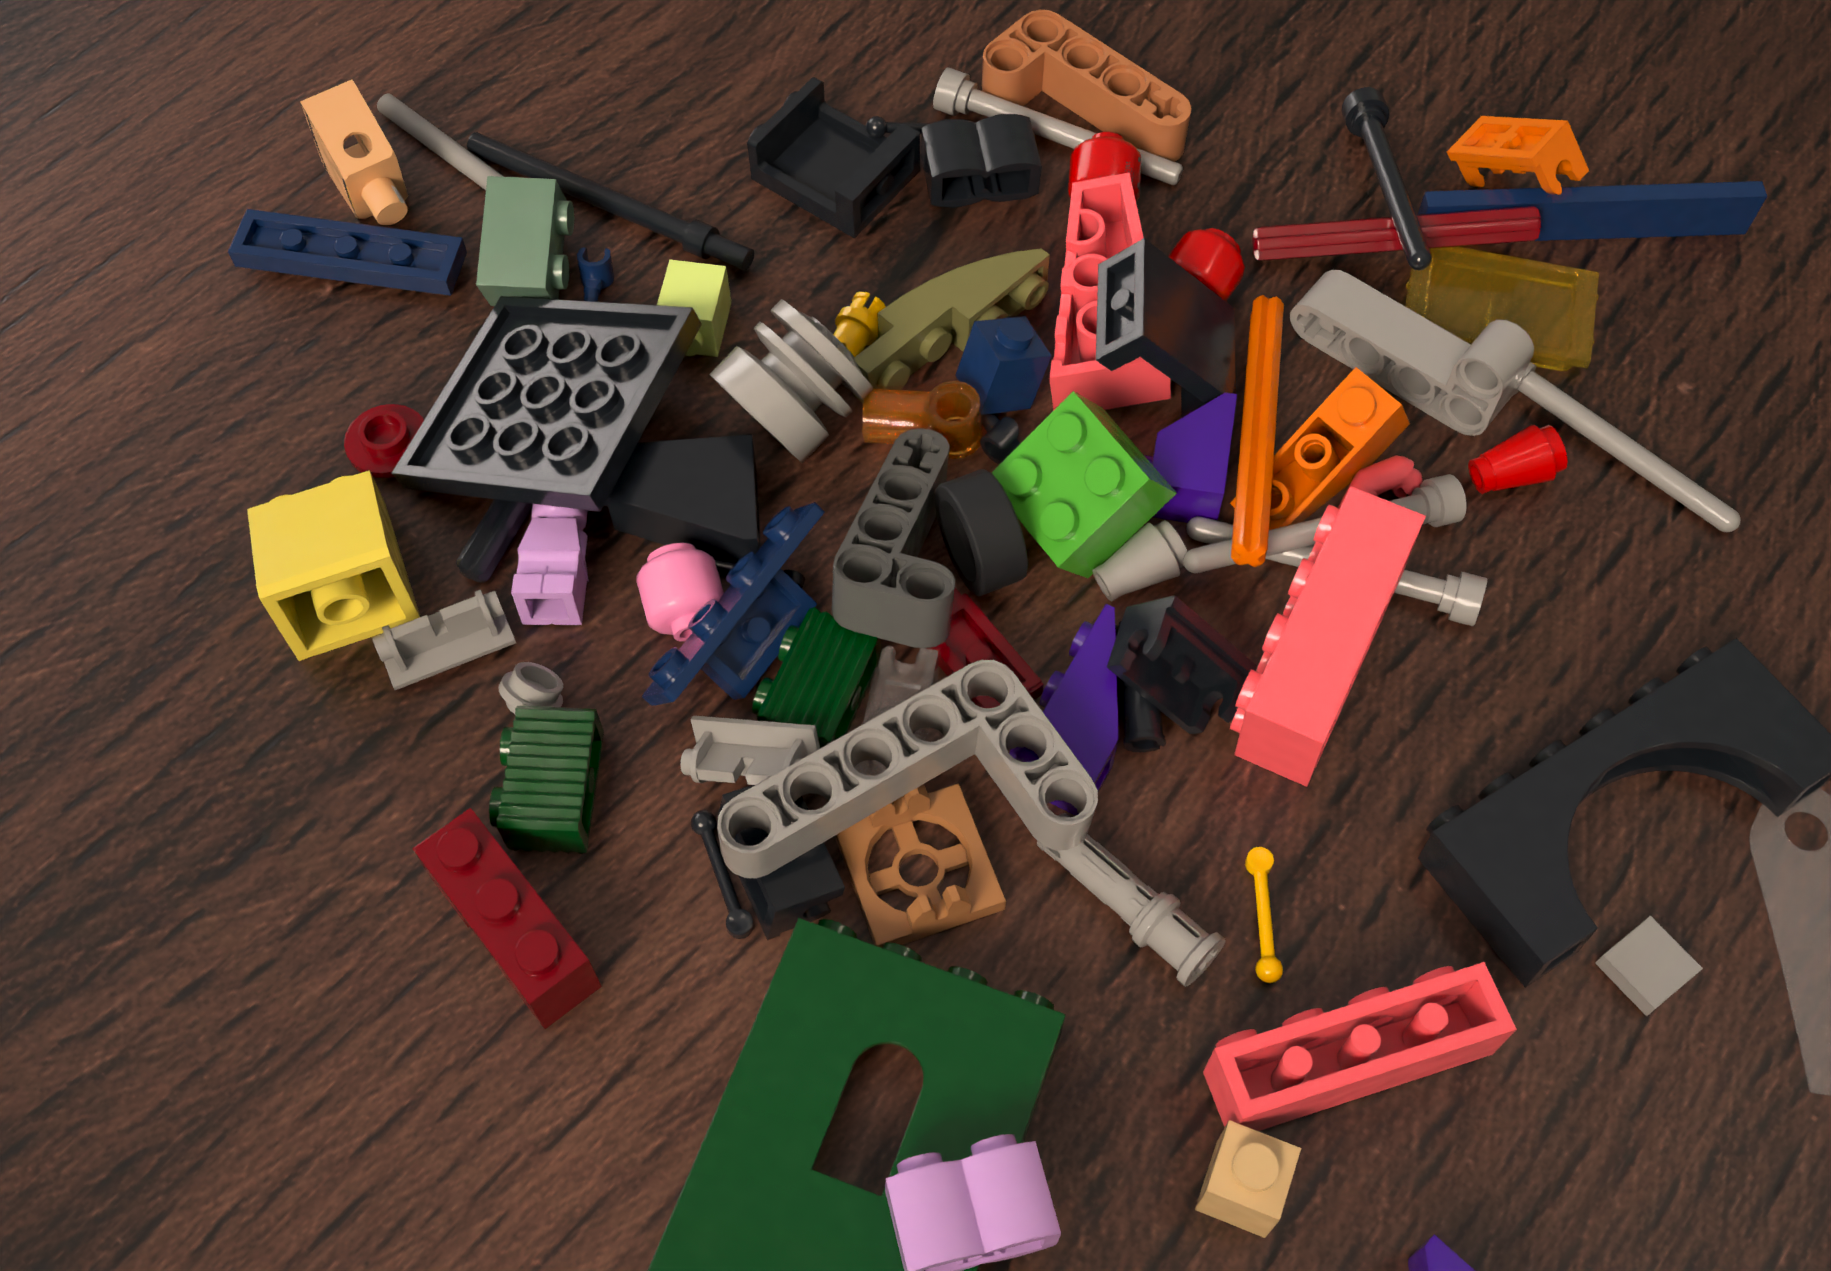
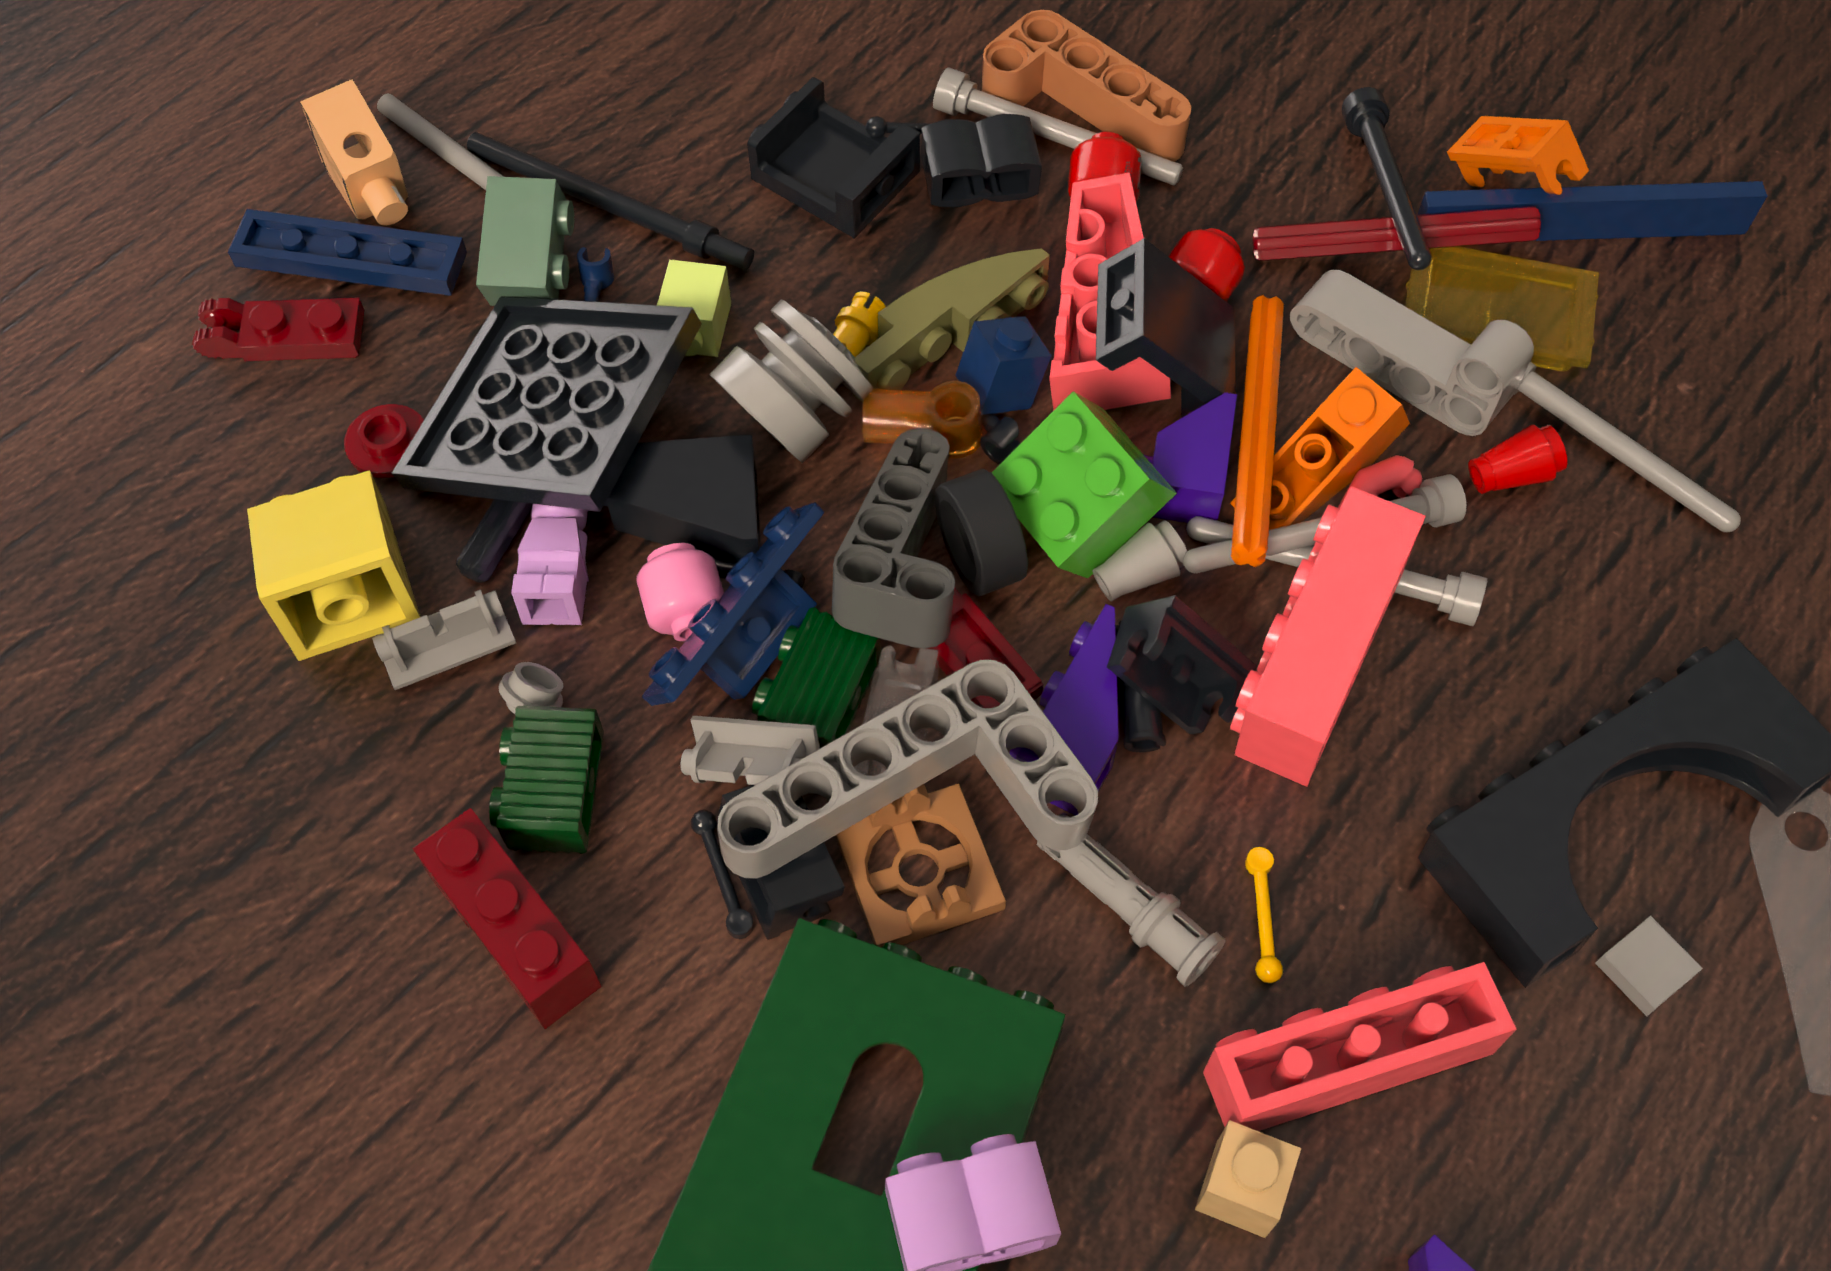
none -> dark red hinge [192,298,365,361]

